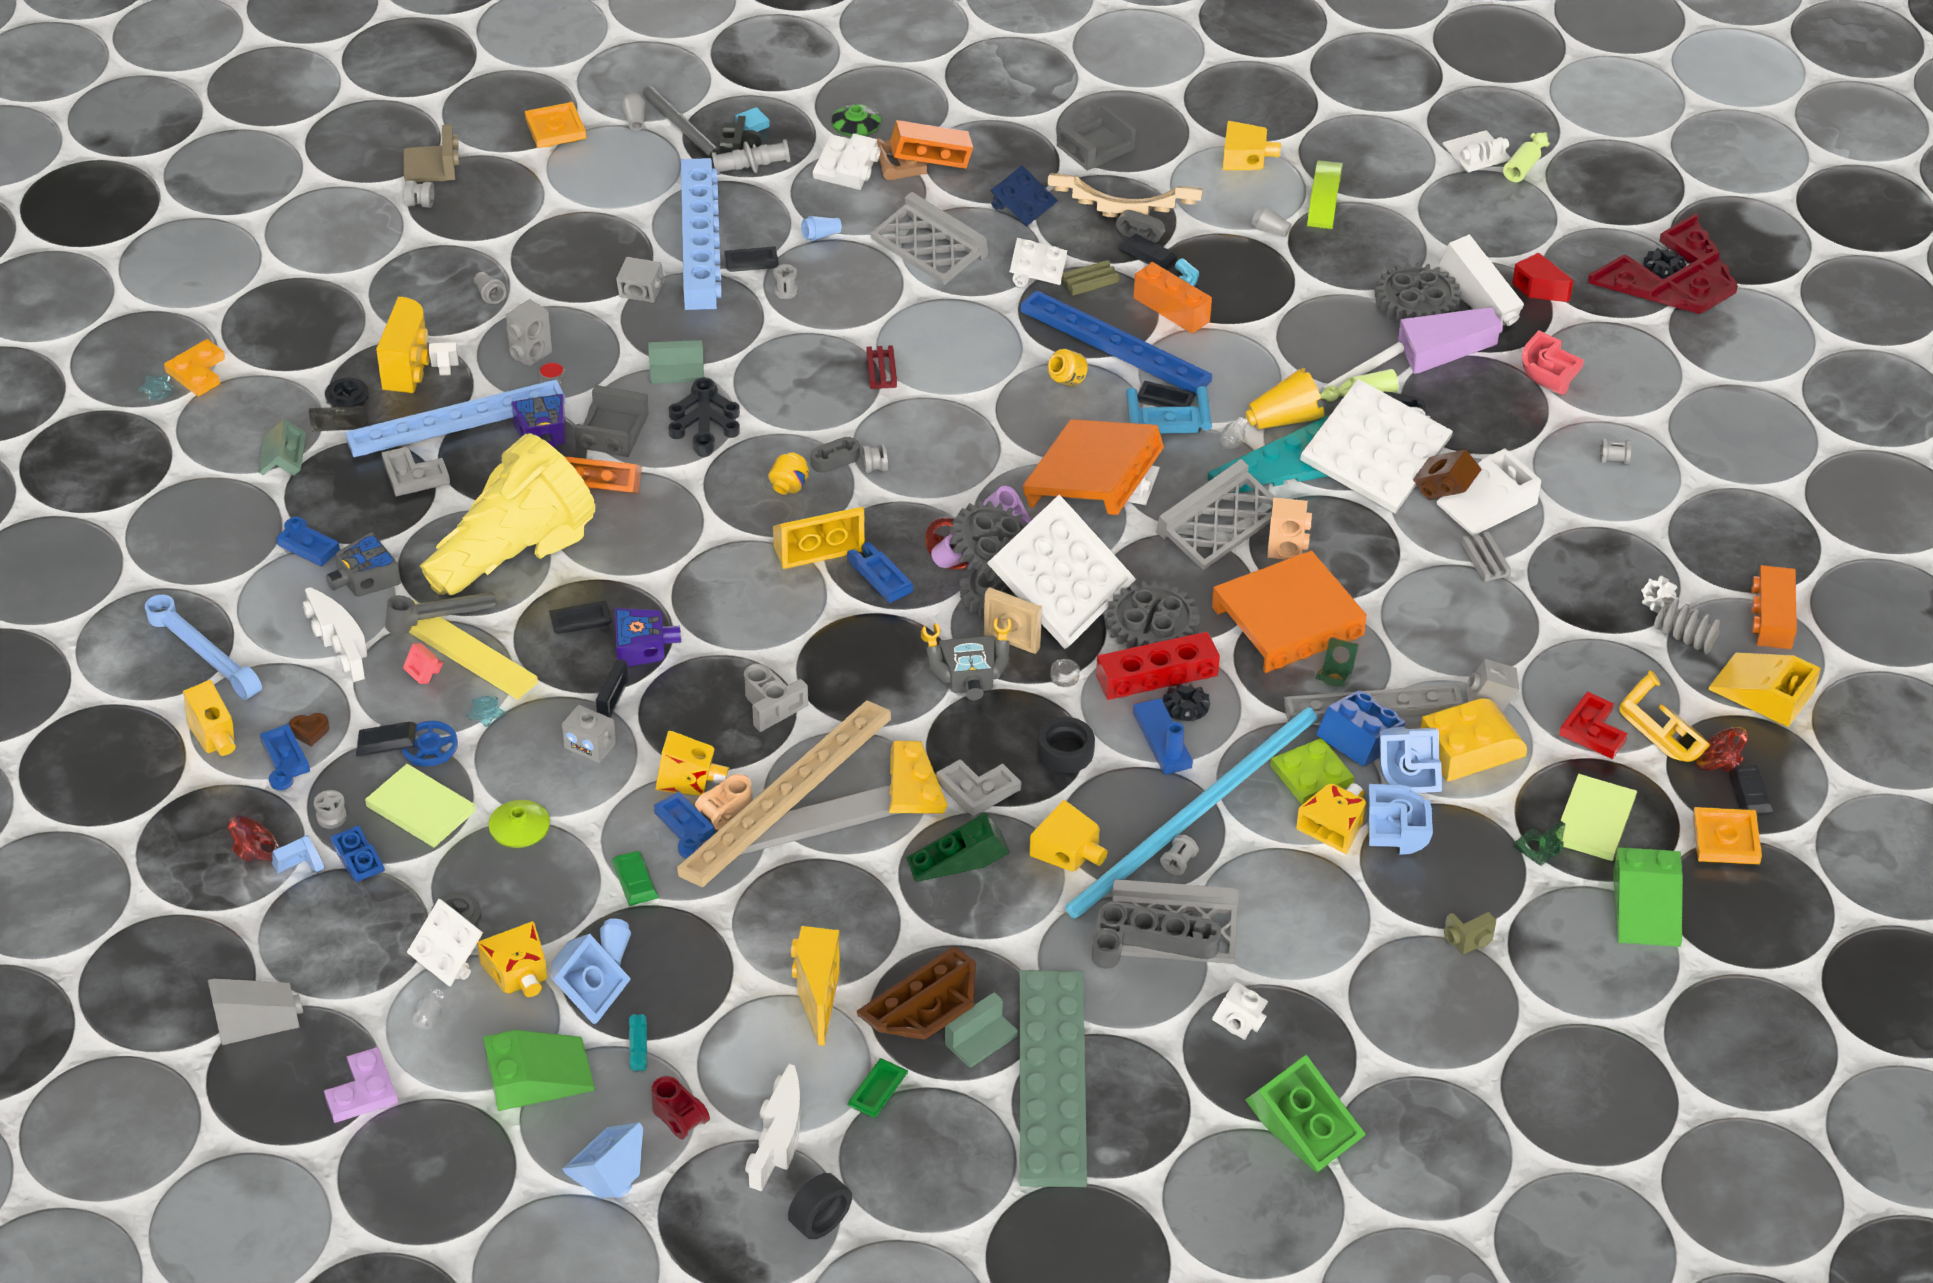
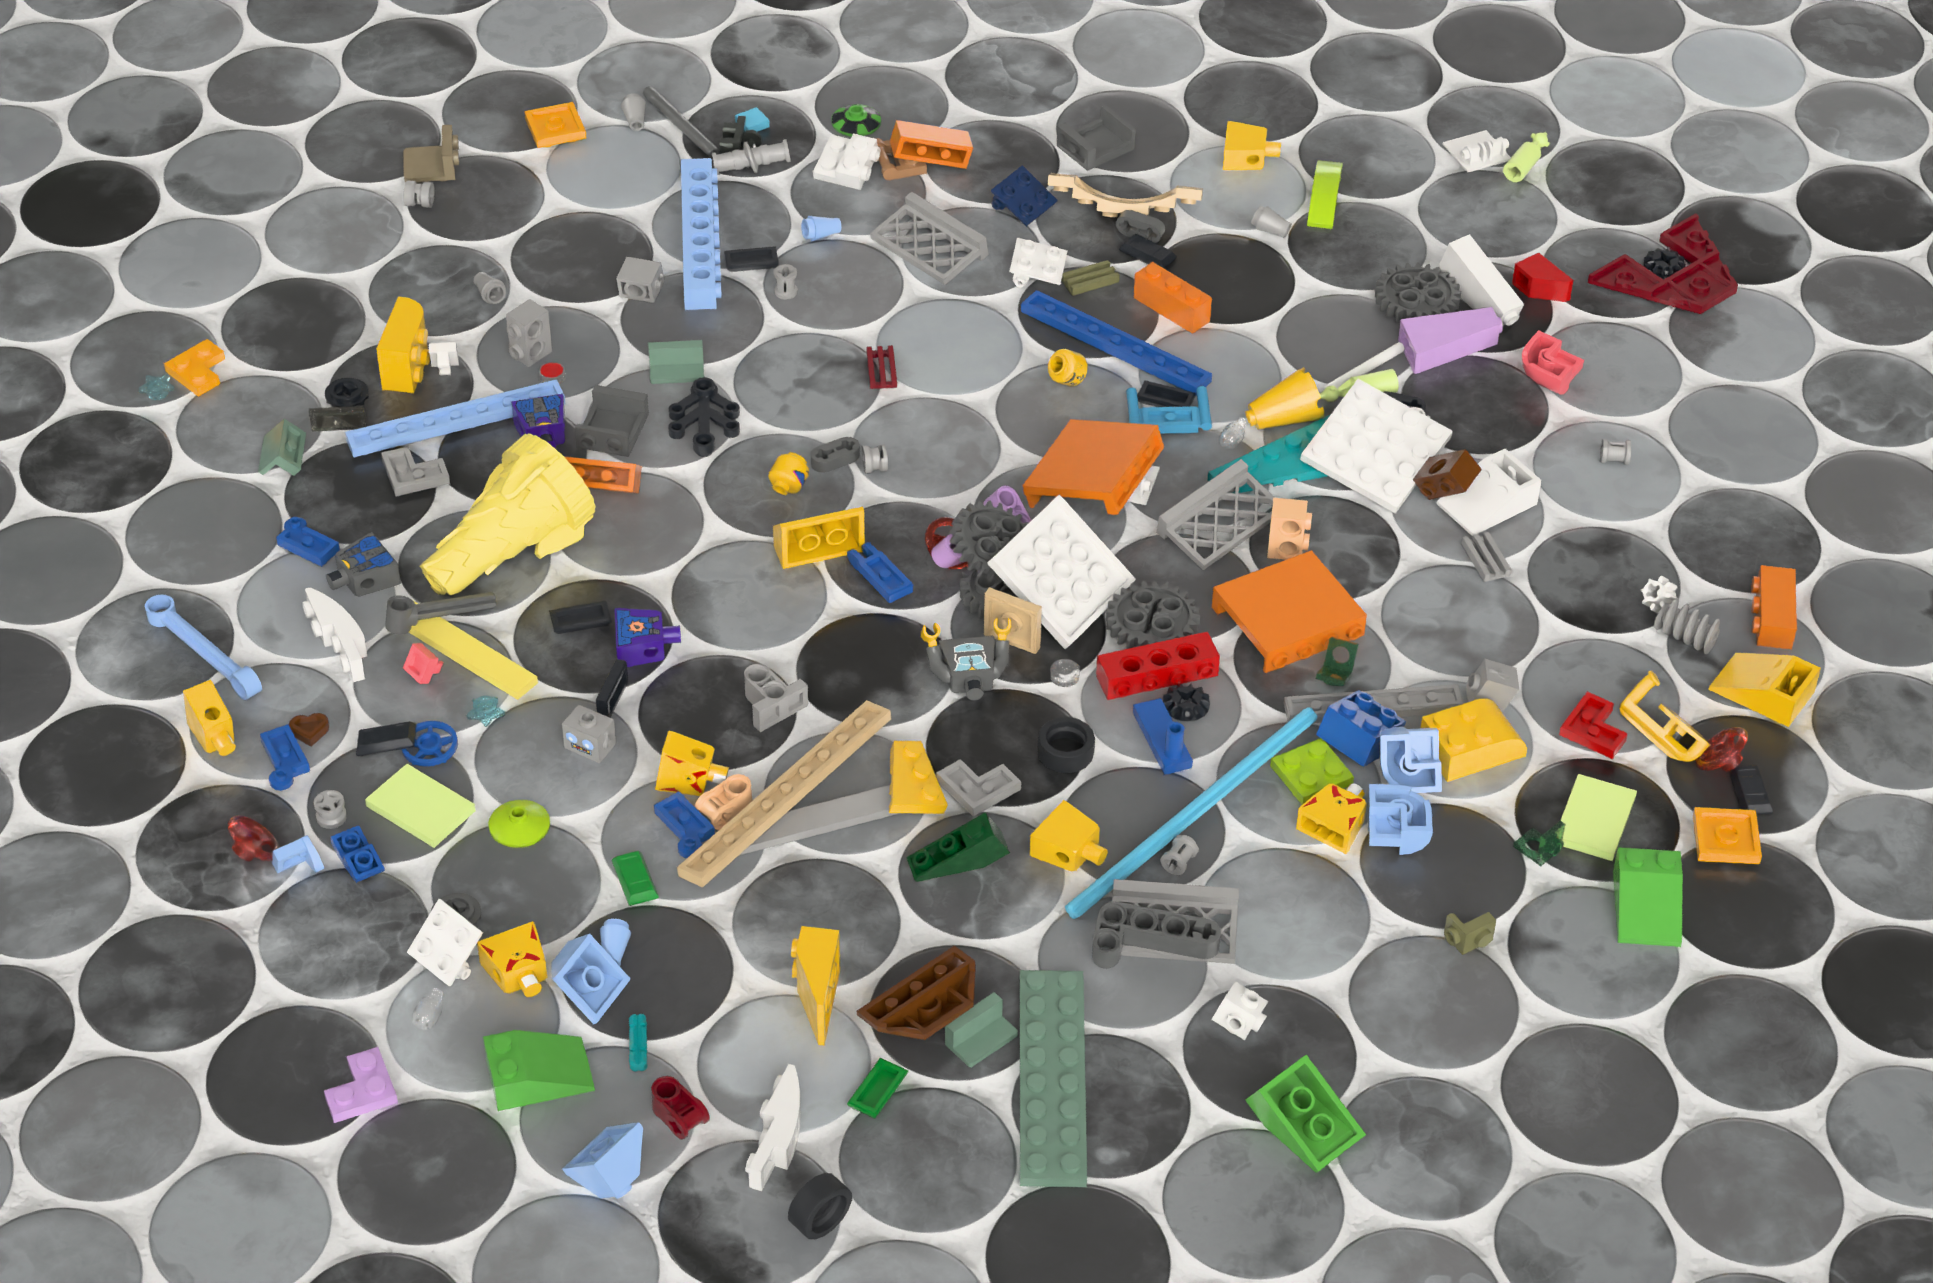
light grey slope [208,979,303,1045] -> none
medium azure arm [1175,258,1199,286] -> none

